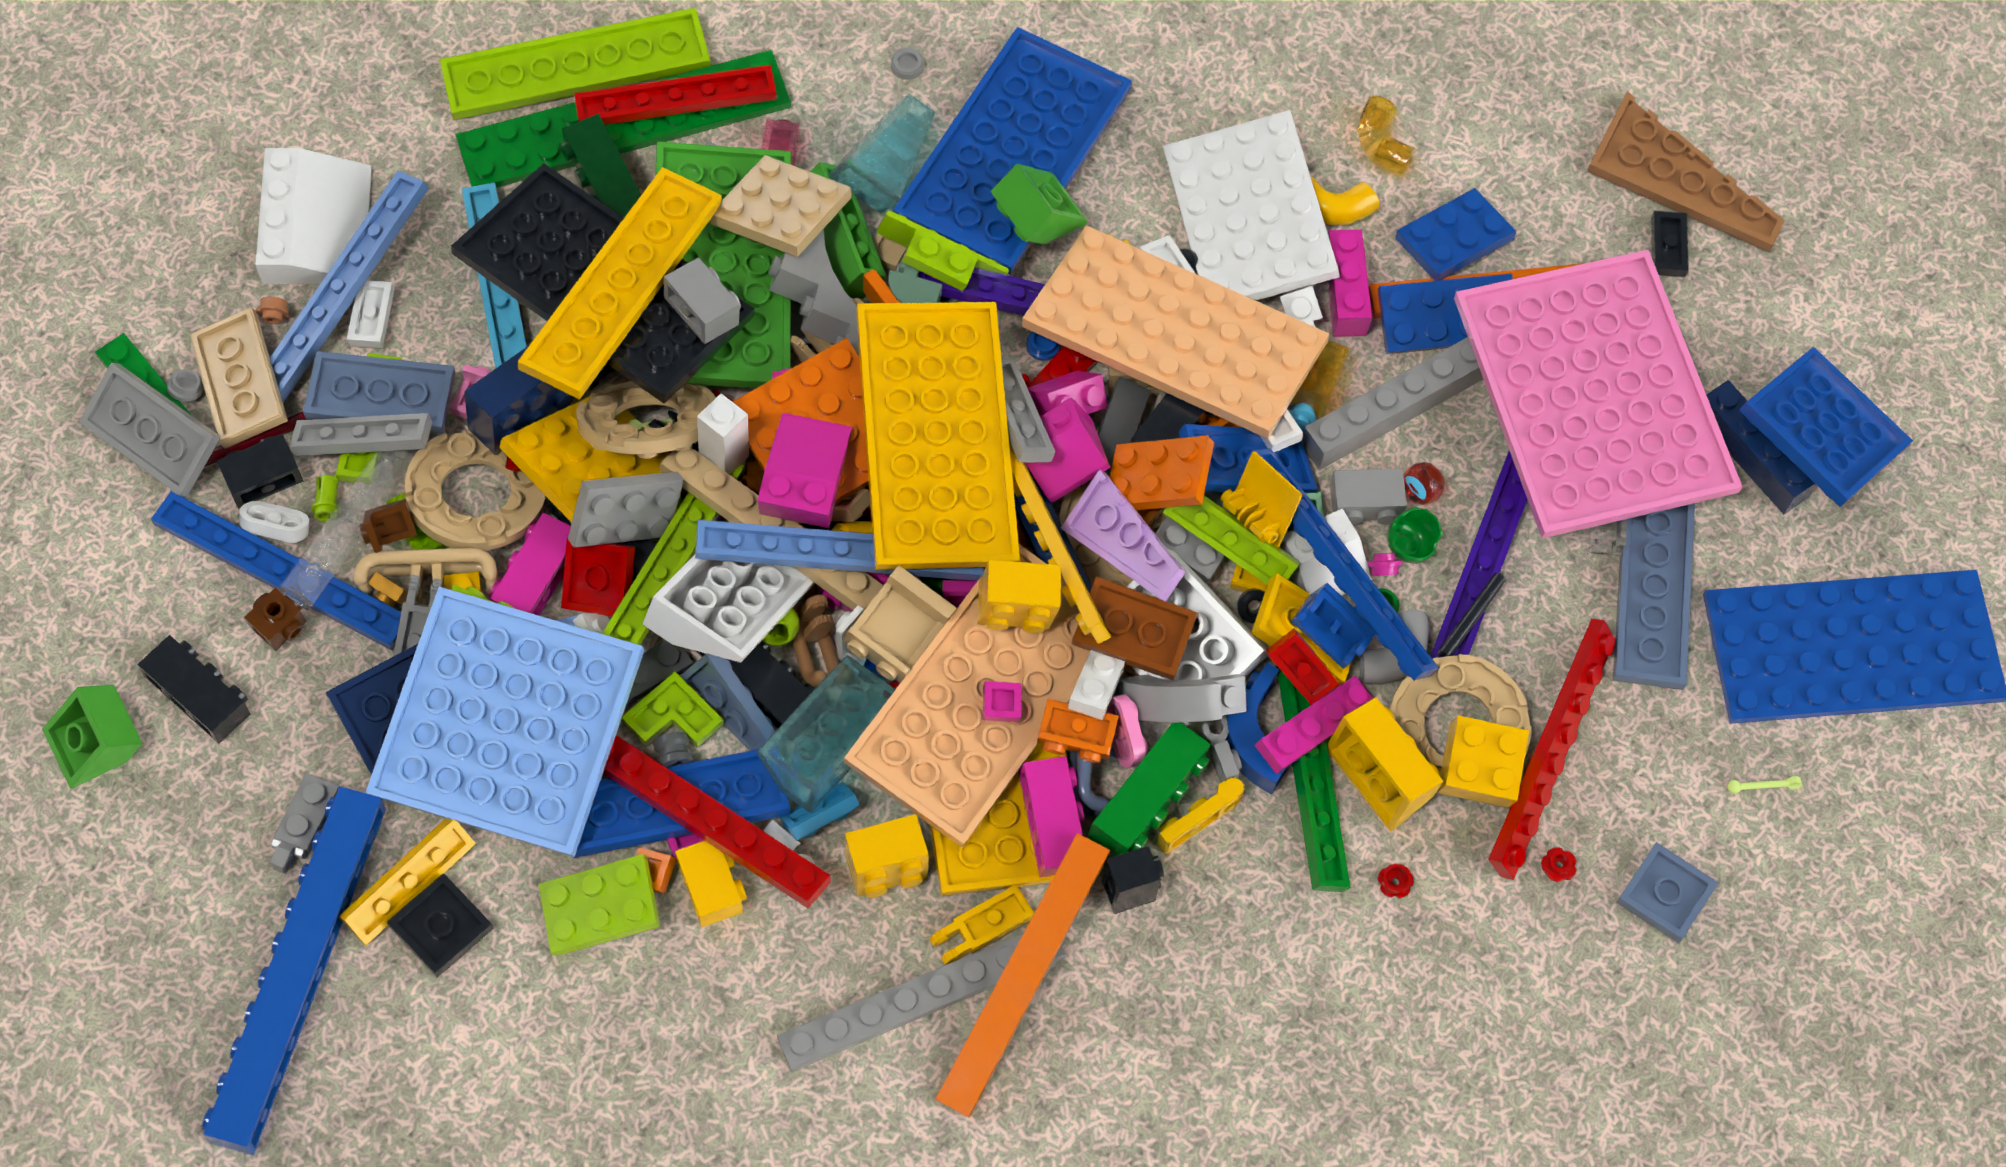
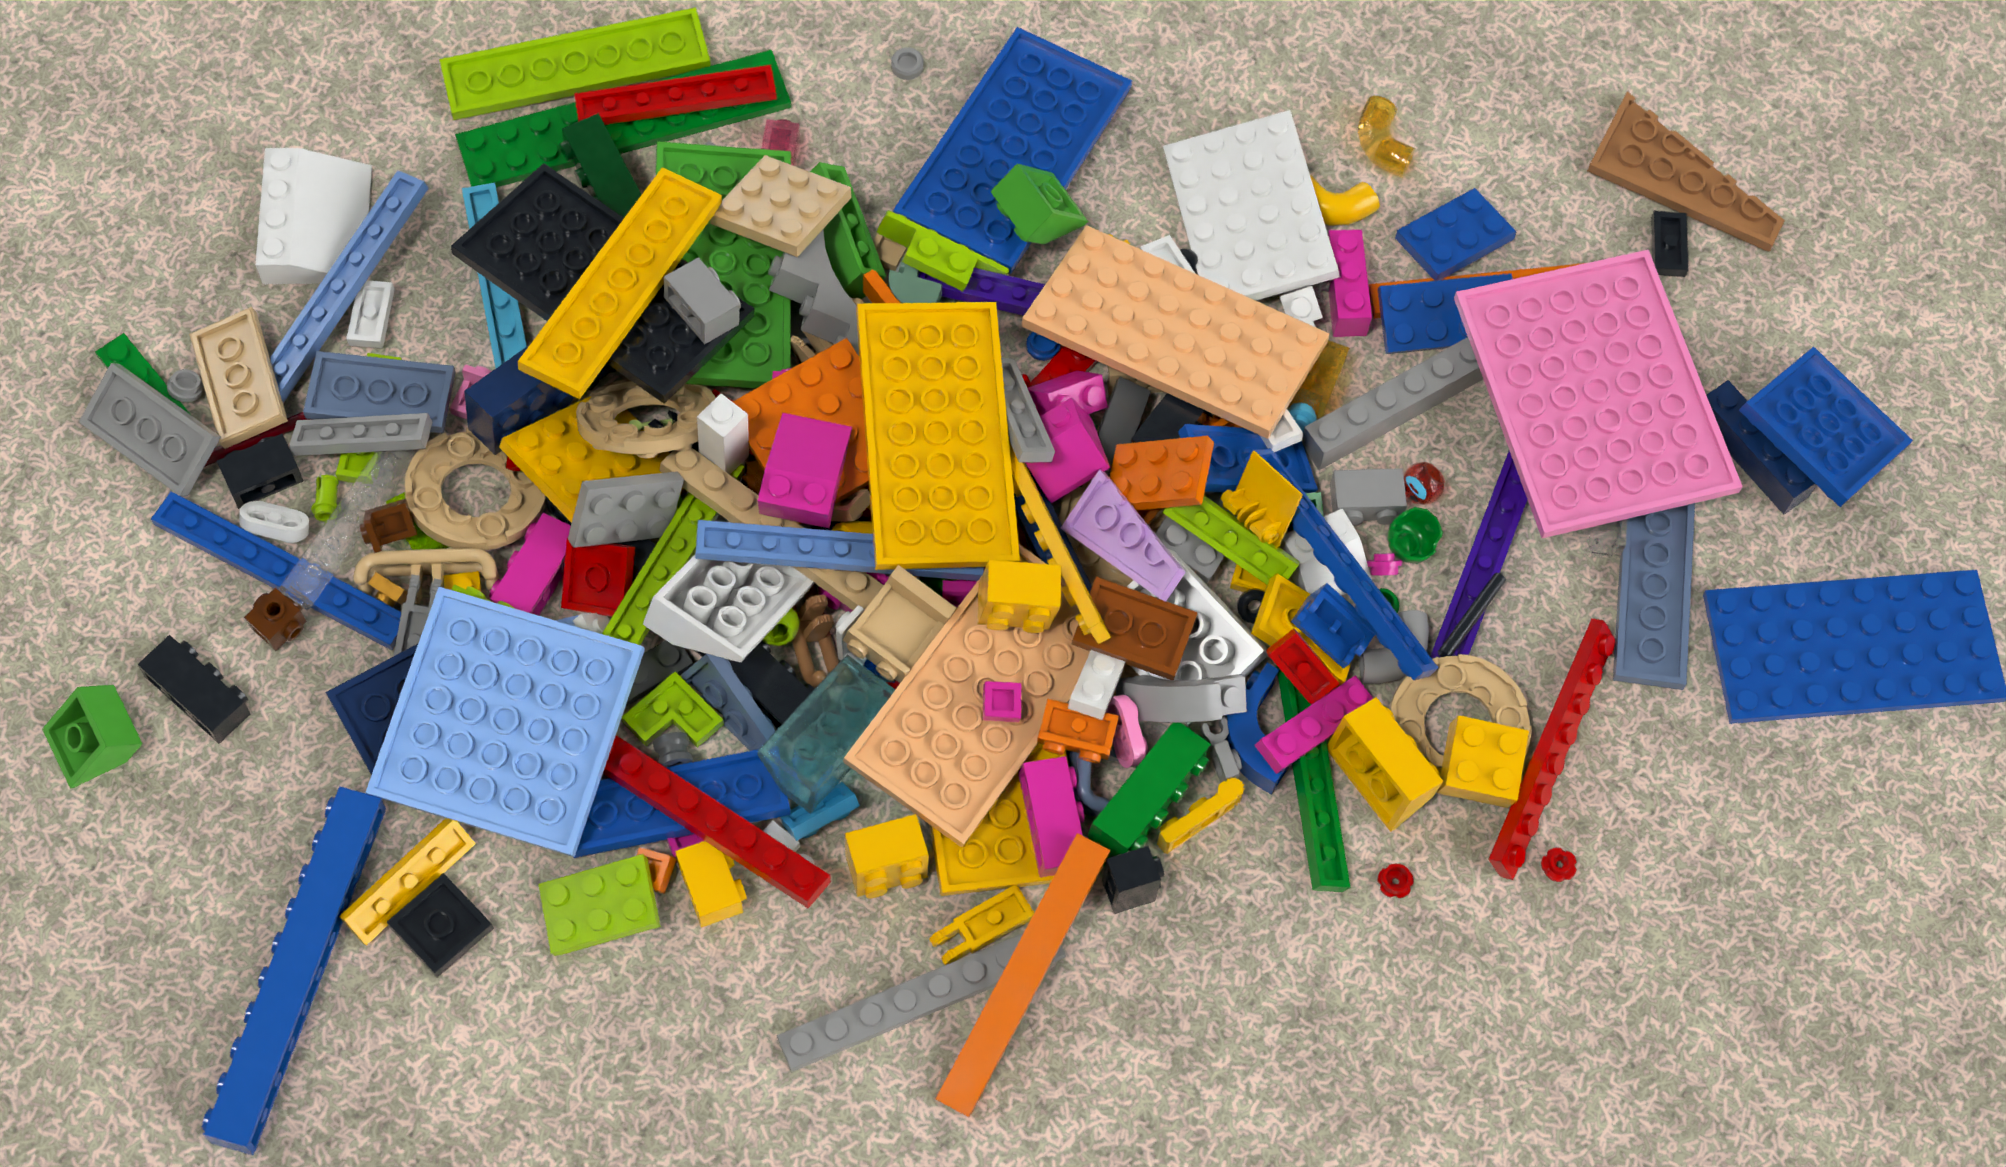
nougat plate [256,296,290,324] -> none
light grey hinge [269,773,339,874] -> none
clear light blue slope [828,94,935,214] -> none
sand blue plate [1616,842,1719,943] -> none
yellowish green hinge [1727,776,1802,794] -> none

